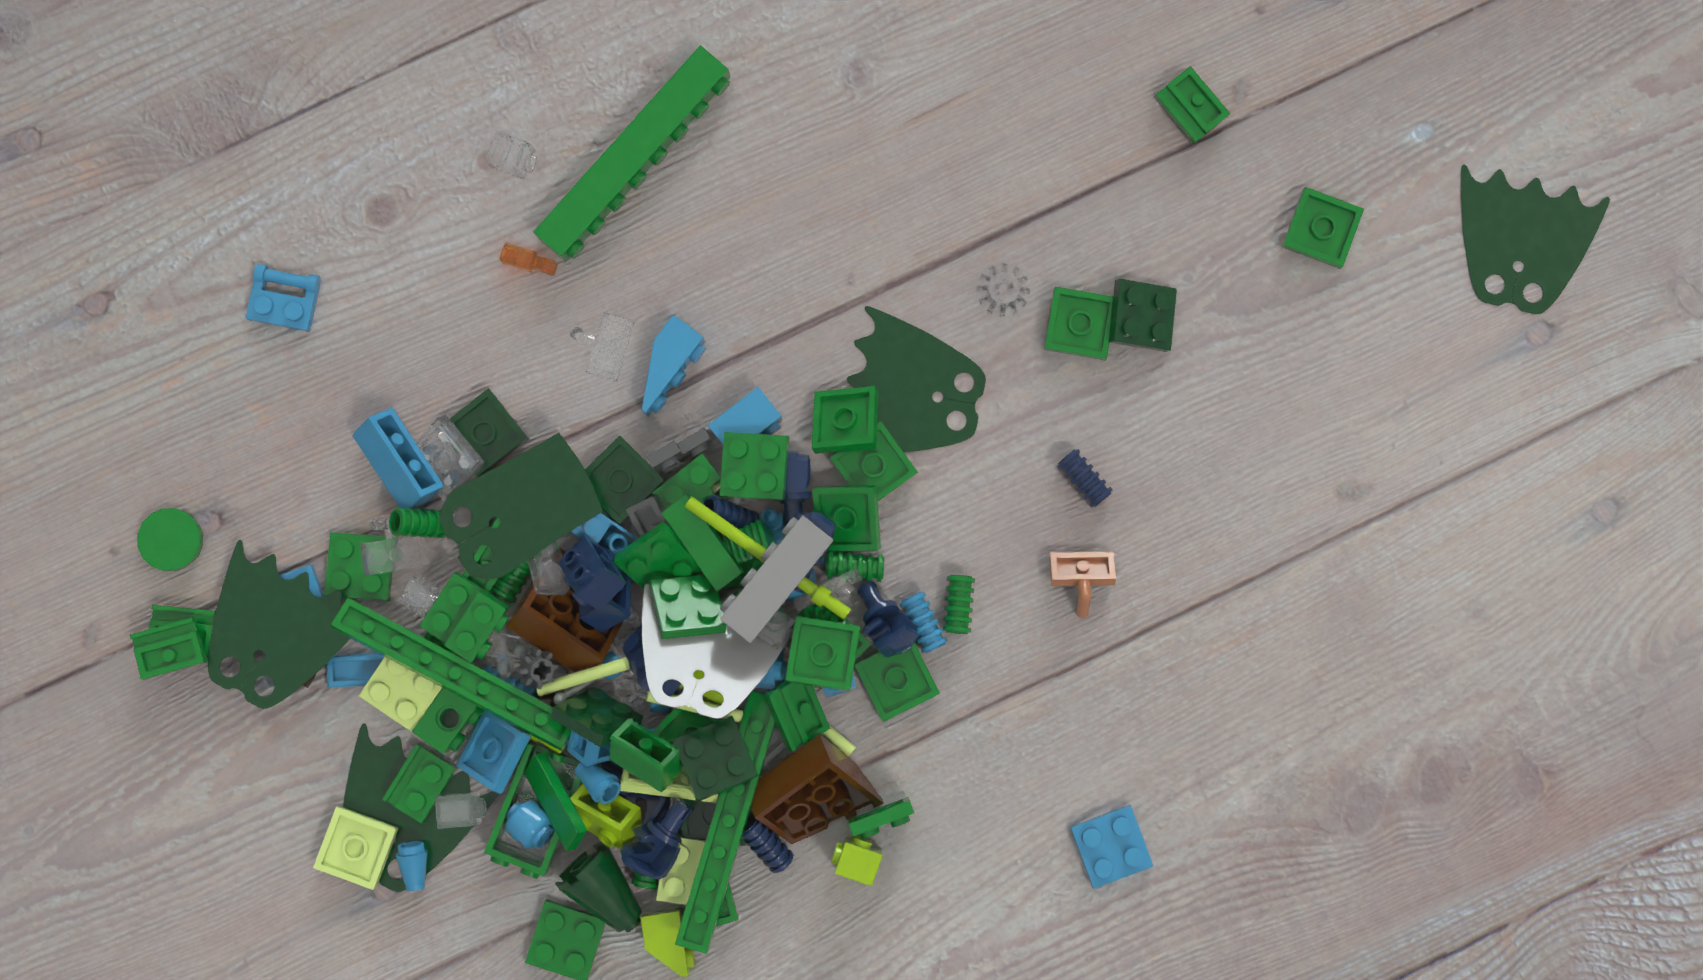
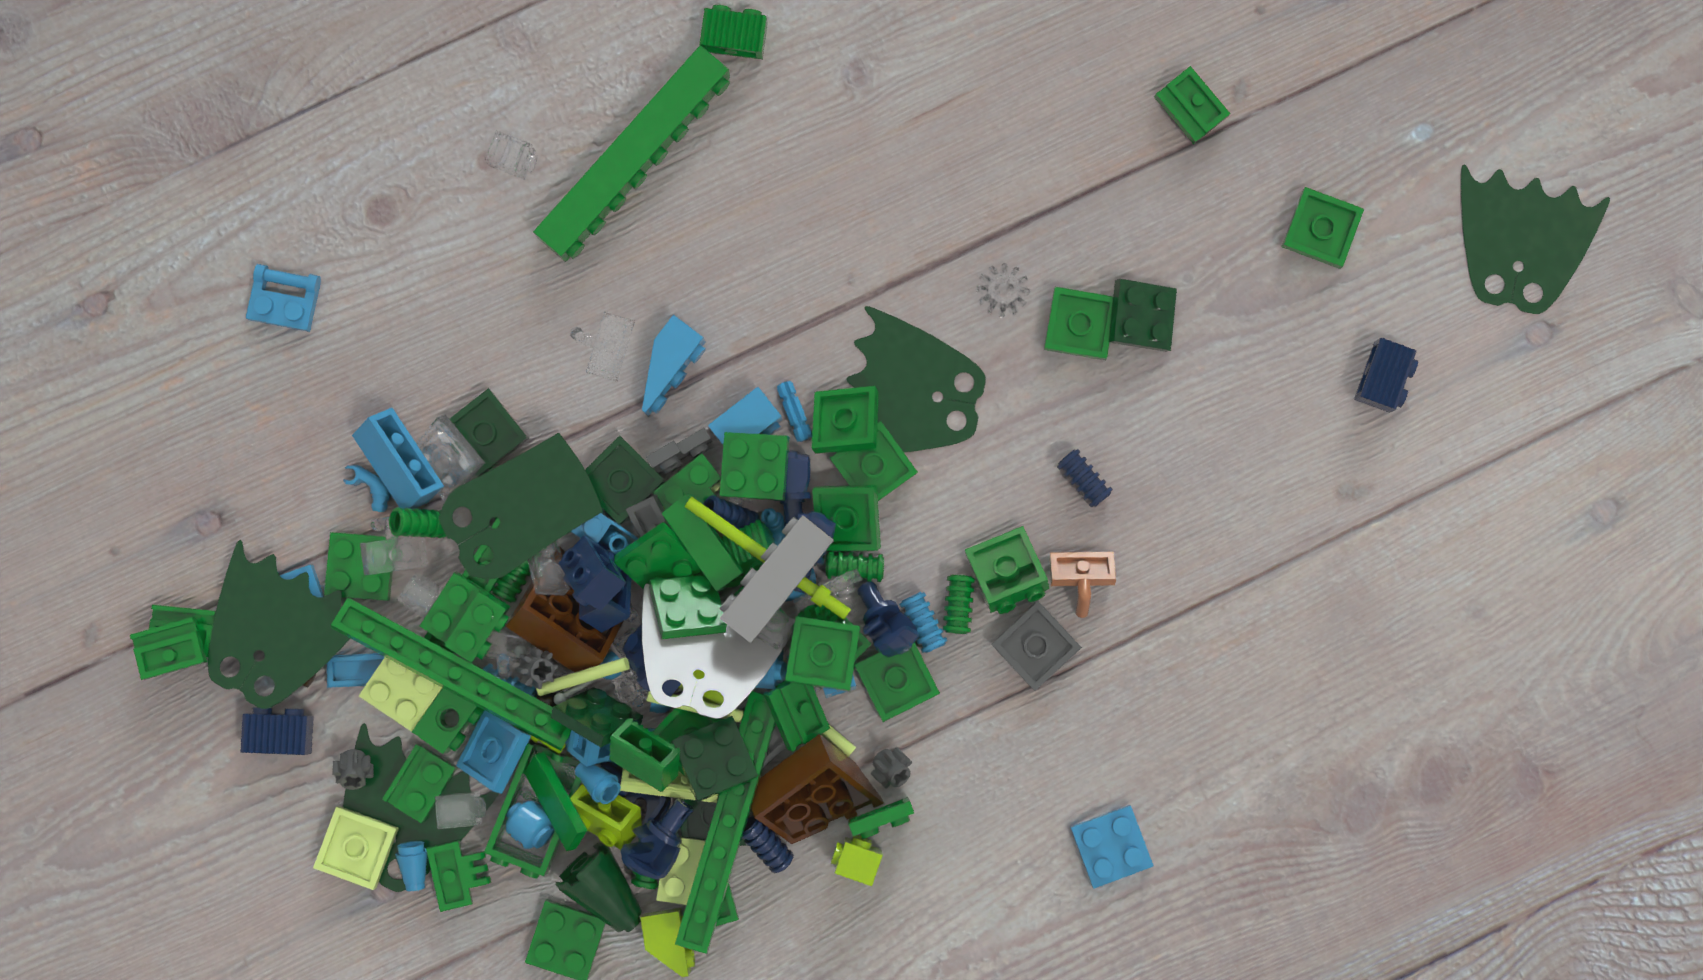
green tile [137,508,203,571] -> none
clear orange bar [500,243,558,276] -> none
none -> dark blue brick [240,707,314,755]
none -> dark grey gear [332,749,373,790]
none -> dark azure piece [343,465,392,512]
none -> green hinge [426,840,491,912]
none -> green brick [699,5,768,60]
none -> dark azure axle [777,381,812,442]
none -> dark grey gear [871,747,912,789]
none -> green plate [965,526,1049,614]
none -> dark grey plate [991,601,1082,691]
none -> dark blue brick [1354,338,1418,413]

